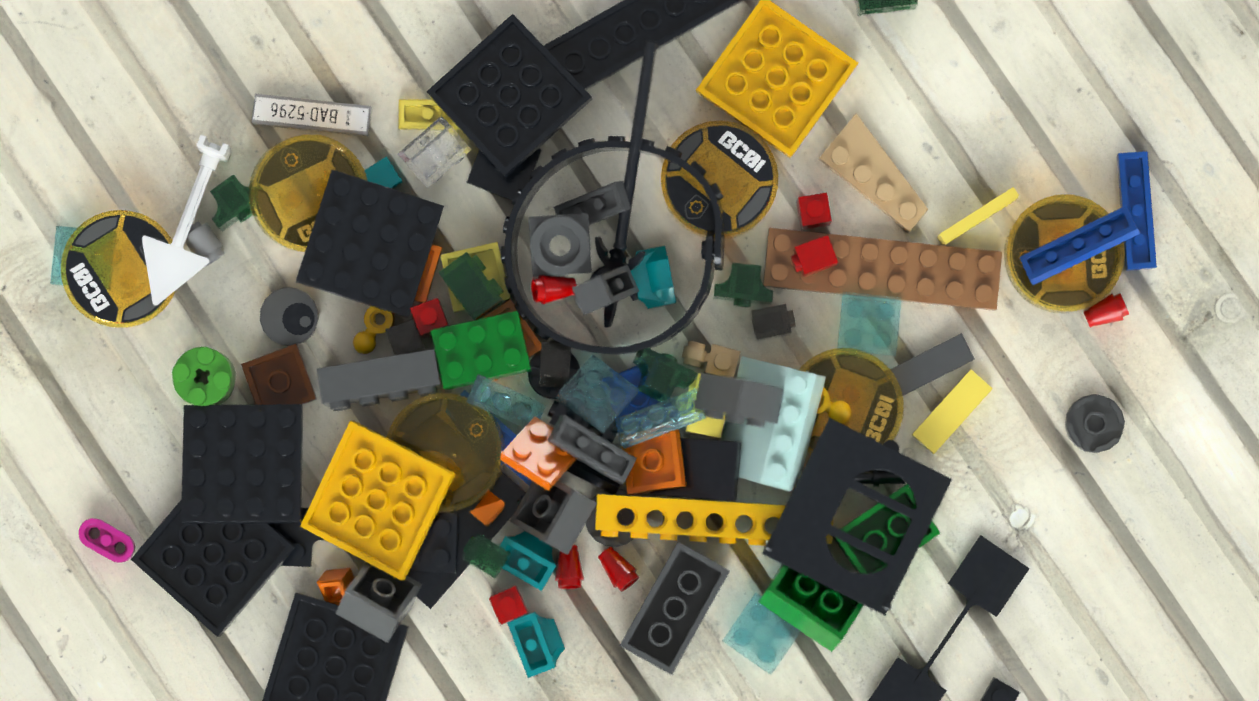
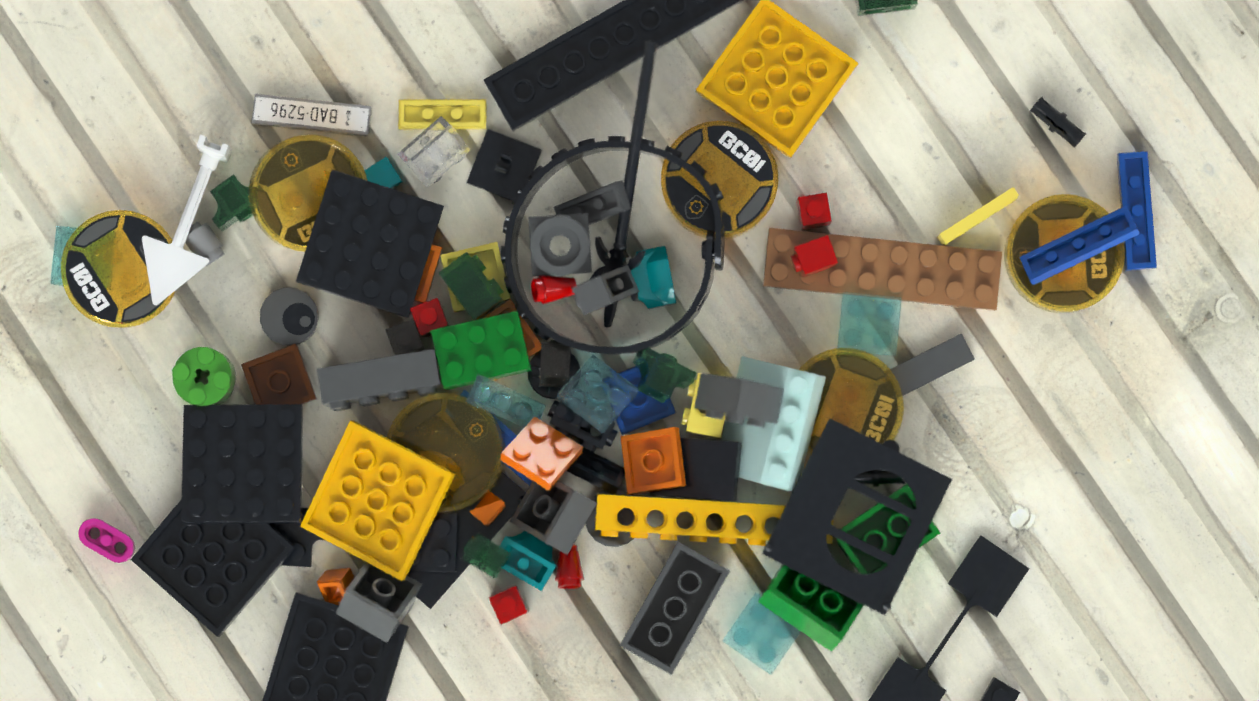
yellow plate [353,307,395,354] -> none
black plate [426,14,592,178] -> none
teal slope [507,612,565,678] -> none
dark grey tile [547,415,637,484] -> none
red cone [598,547,639,592] -> none
clear light blue plate [615,389,706,449] -> none
tan plate [682,341,741,378] -> none
clear green brick [713,263,774,307] -> none
clear smoke brick [750,304,796,341] -> none
yellow plate [817,387,851,424] -> none
tan wing [819,114,928,233] -> none
light yellow tile [912,369,993,454] -> none
dark grey tile [1065,394,1125,453] -> none
red cone [1083,293,1129,328] -> none
none -> black pin [1030,96,1086,148]

